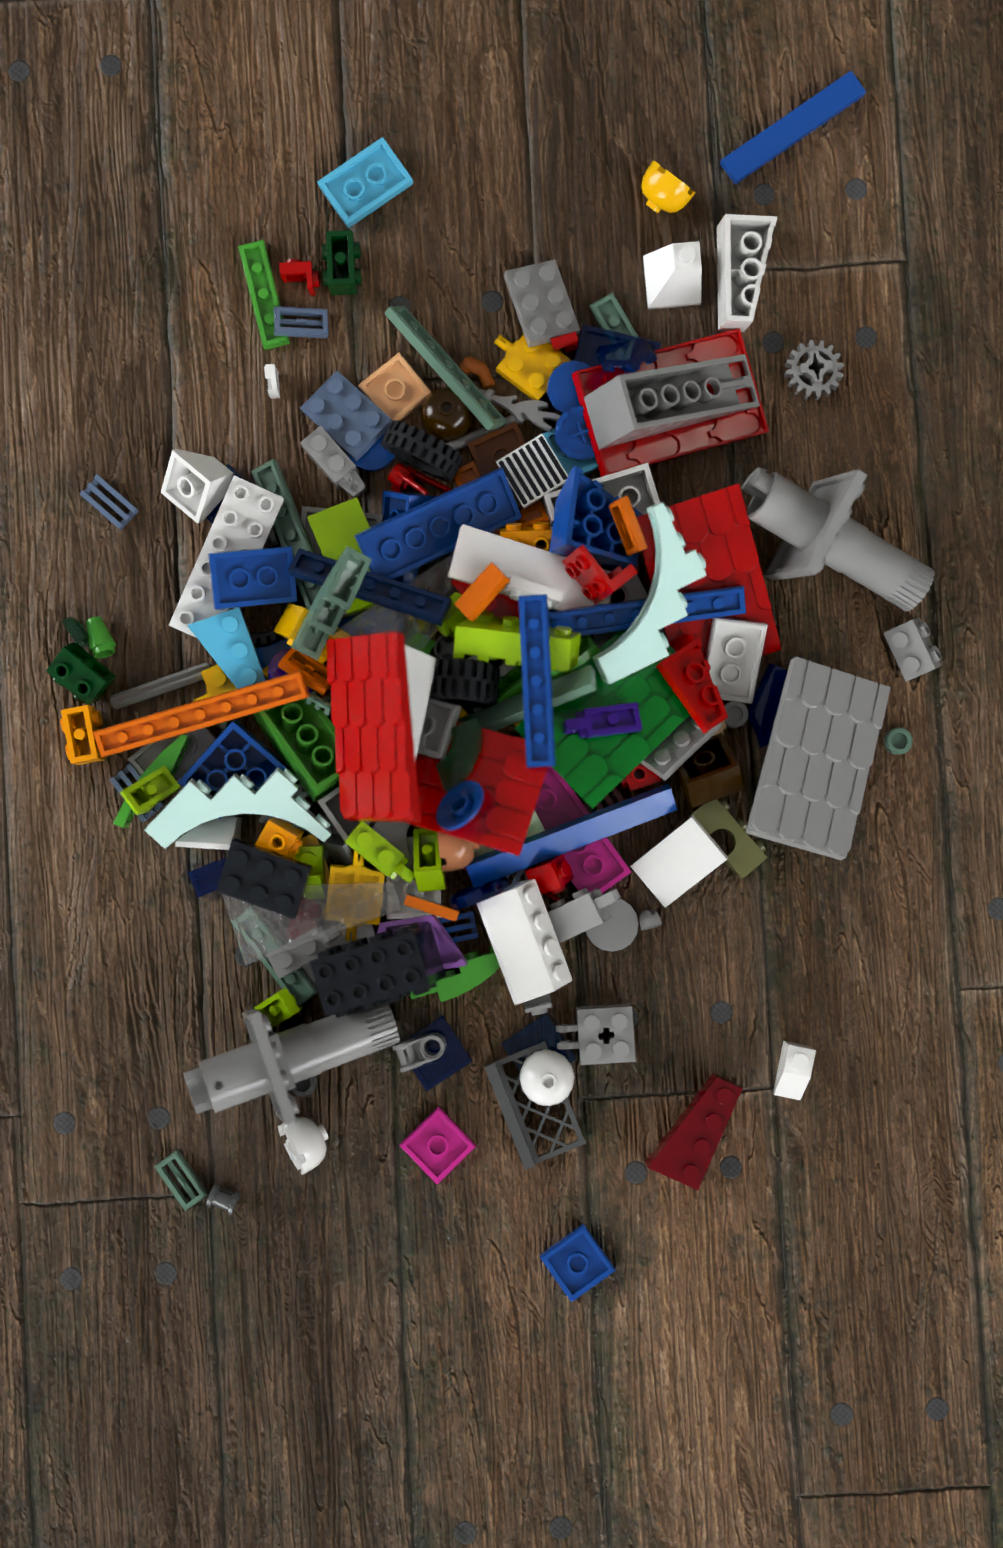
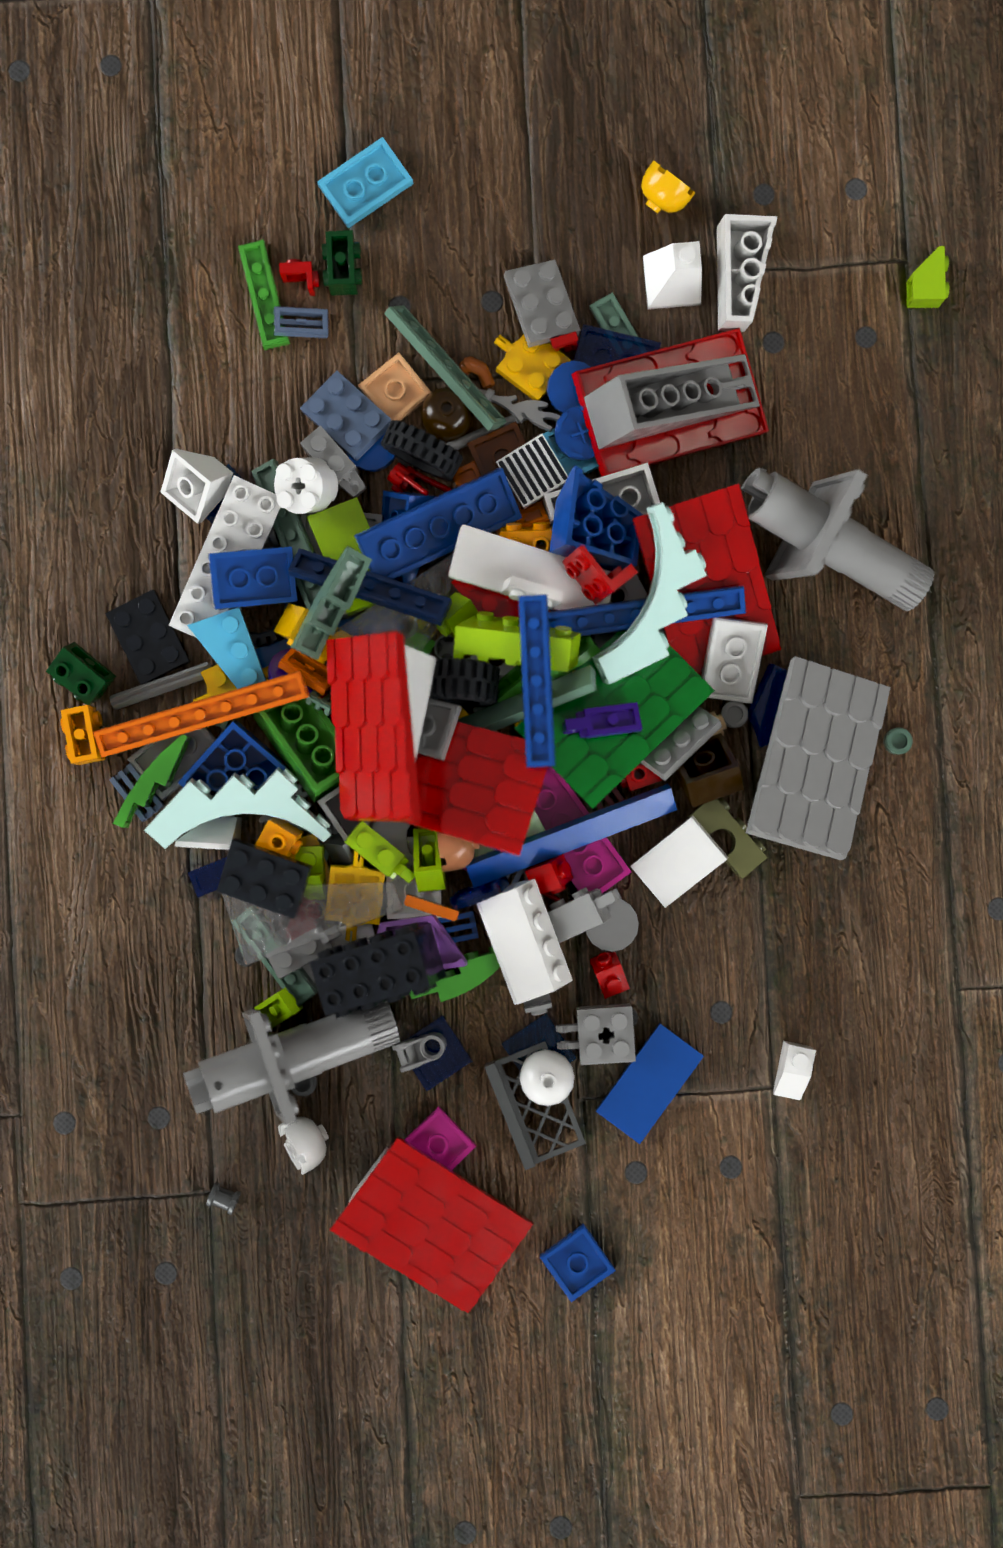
clear green tile [62,616,89,647] -> none
sand blue tile [79,474,139,530] -> none
bright green cone [86,616,116,659] -> none
lime slope [120,765,181,815] -> none
sand green tile [154,1149,209,1211] -> none
white tile [264,364,280,399] -> none
clear green tile [436,717,483,792] -> none
blue dish [436,781,484,830] -> none
orange tile [455,562,510,622] -> none
clear blue tile [597,338,657,373] -> none
orange tile [609,496,648,556] -> none
light grey hinge [639,909,662,930] -> none
dark red wedge [645,1073,742,1191] -> none
red wing [656,637,728,734] -> none
blue tile [720,71,866,185] -> none
light grey gear [784,340,844,400] -> none
light grey bracket [883,617,942,682] -> none
none -> black plate [105,589,191,685]
none -> white brick [274,457,338,514]
none -> red piece [330,1136,533,1313]
none -> red bracket [590,951,630,999]
none -> blue tile [595,1023,704,1144]
none -> lime slope [906,246,949,308]

